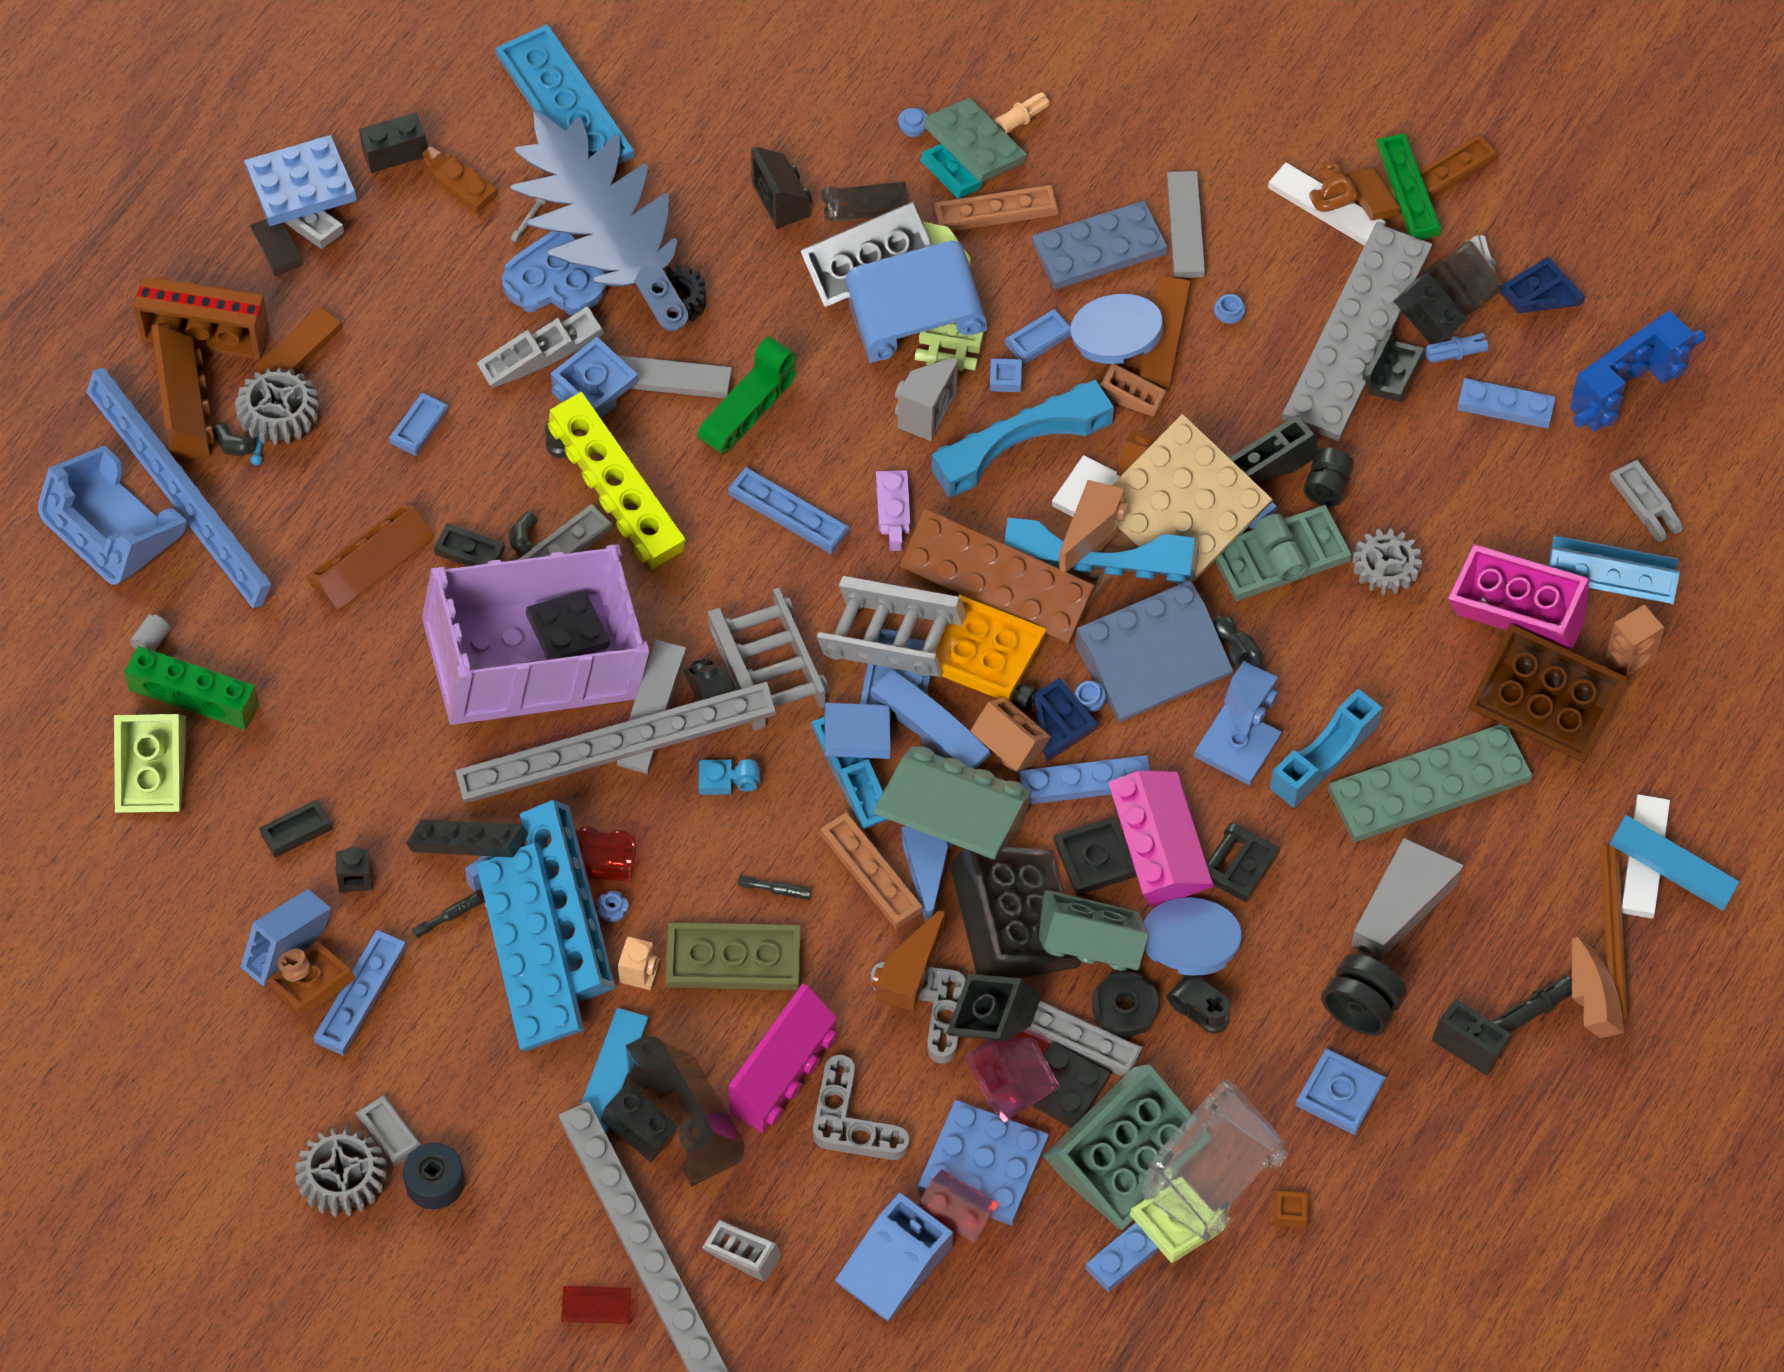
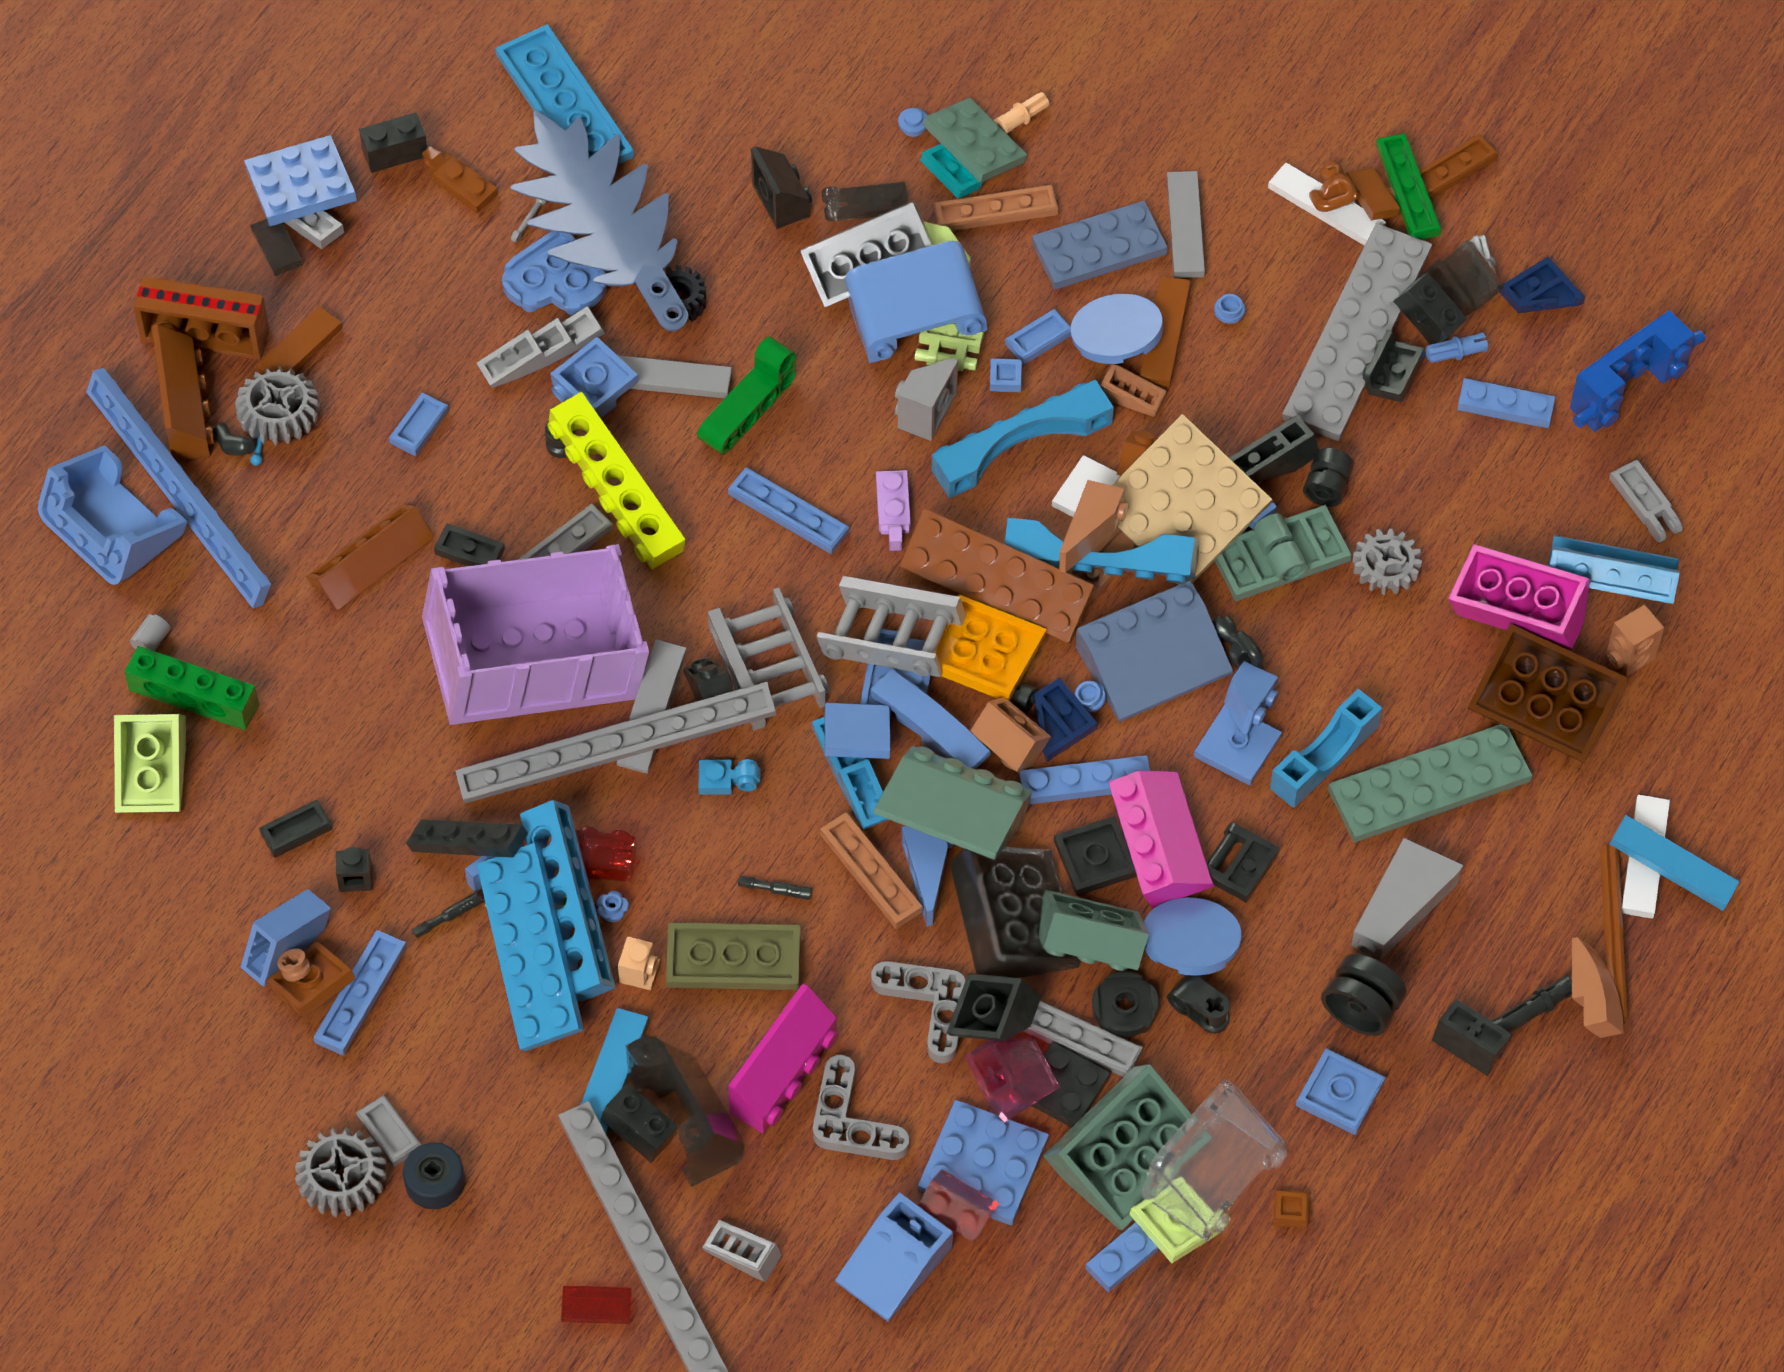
pearl dark grey arm [509,511,538,555] -> none
pearl dark grey plate [525,590,610,660] -> none
dark orange slope [872,910,945,1012] -> none

